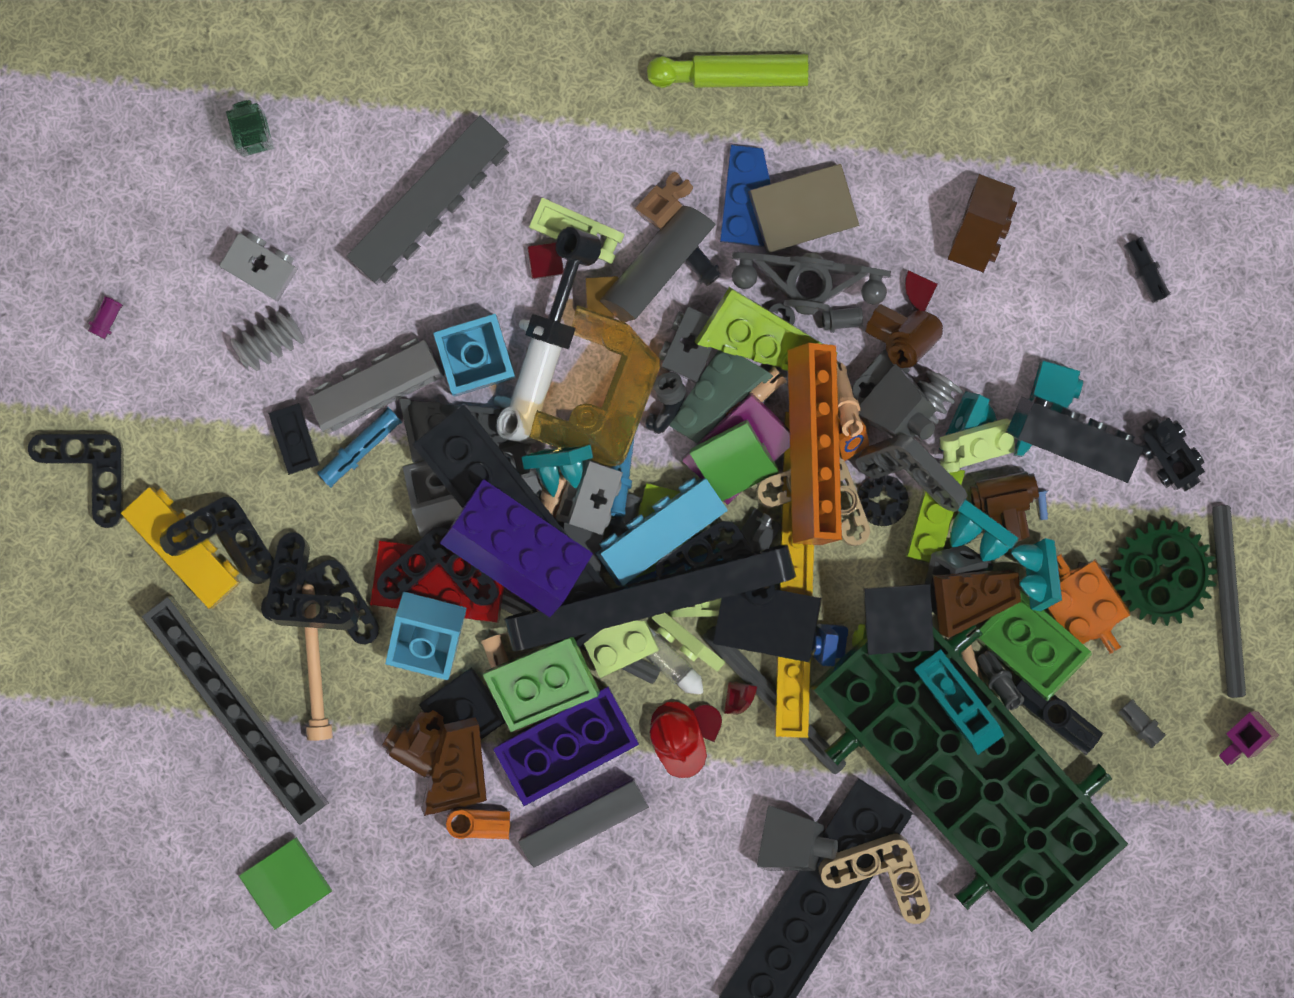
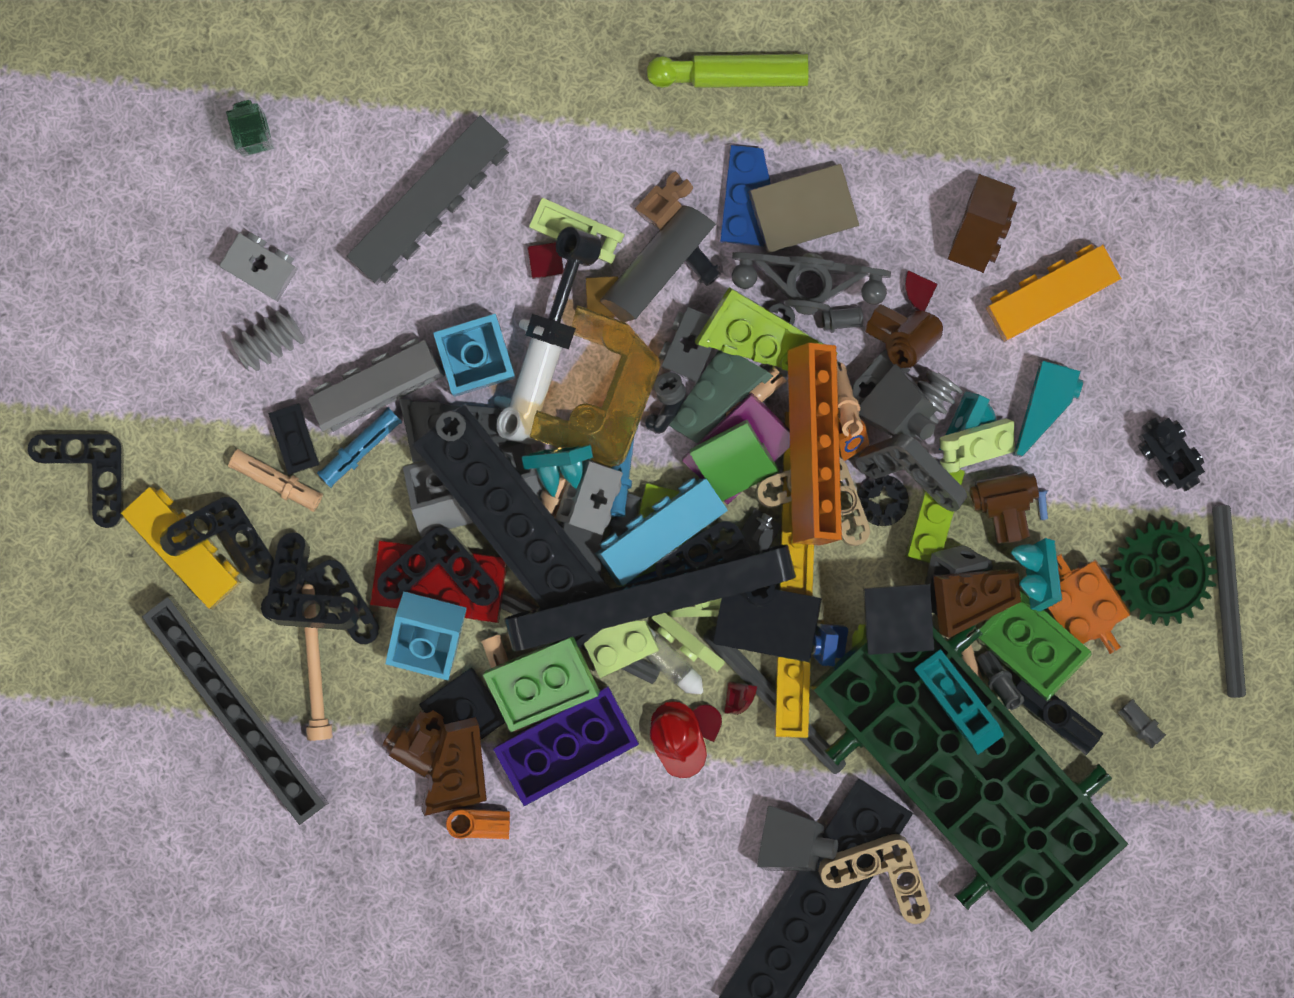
magenta pin [88,296,123,339] -> none
bright green slope [239,837,332,930] -> none
dark purple brick [440,479,593,617] -> none
dark grey brick [518,779,649,868] -> none
teal tile [950,500,1019,562] -> none
black brick [1006,395,1144,483] -> none
black pin [1124,237,1171,304] -> none
magenta brick [1219,711,1279,766] -> none
none -> light nougat pin [228,449,323,512]
none -> dark grey bush [436,411,466,441]
none -> light orange brick [986,244,1122,342]

